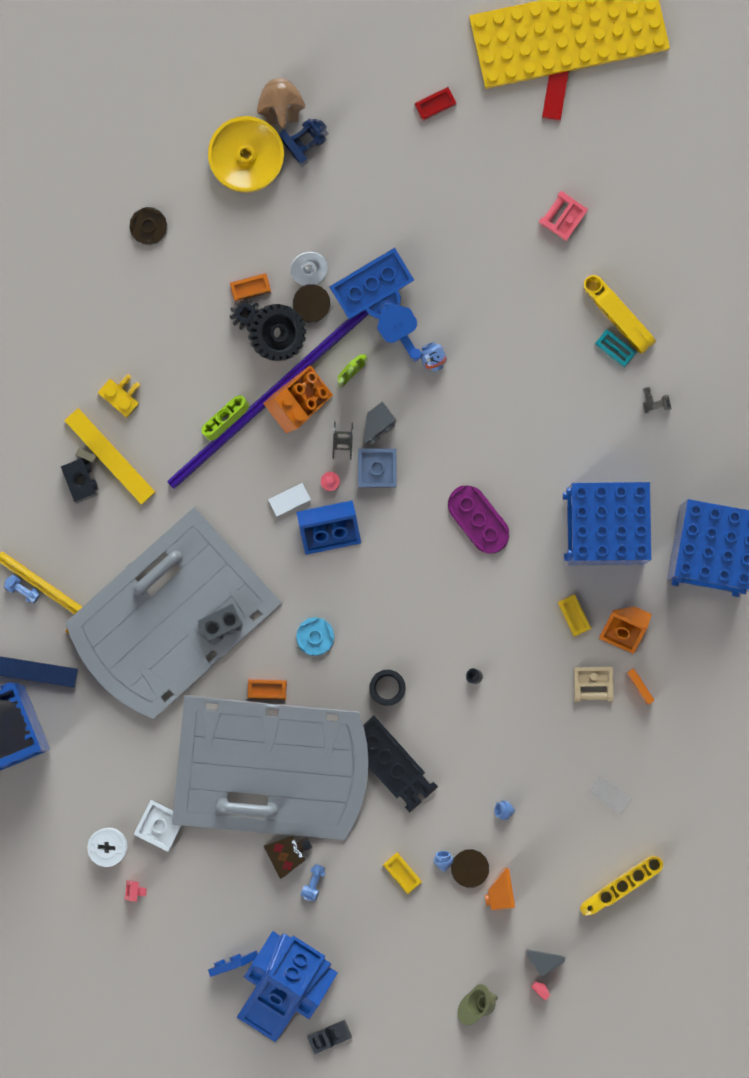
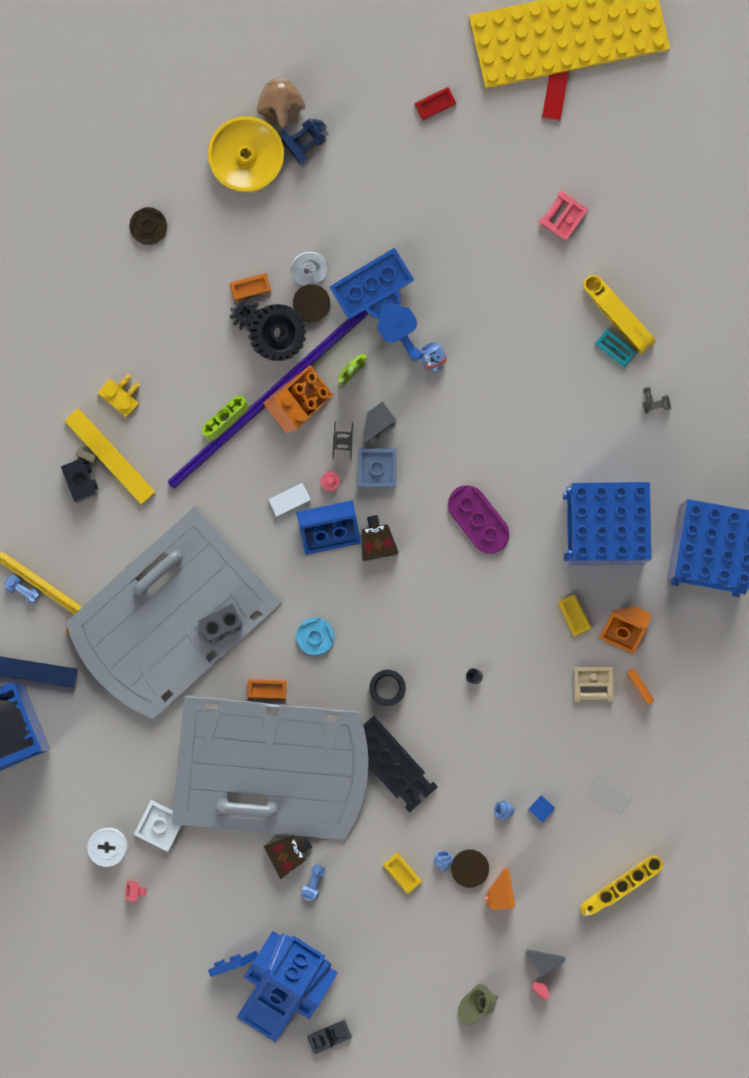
none -> dark brown torso [361,515,399,562]
none -> blue tile [528,795,555,823]

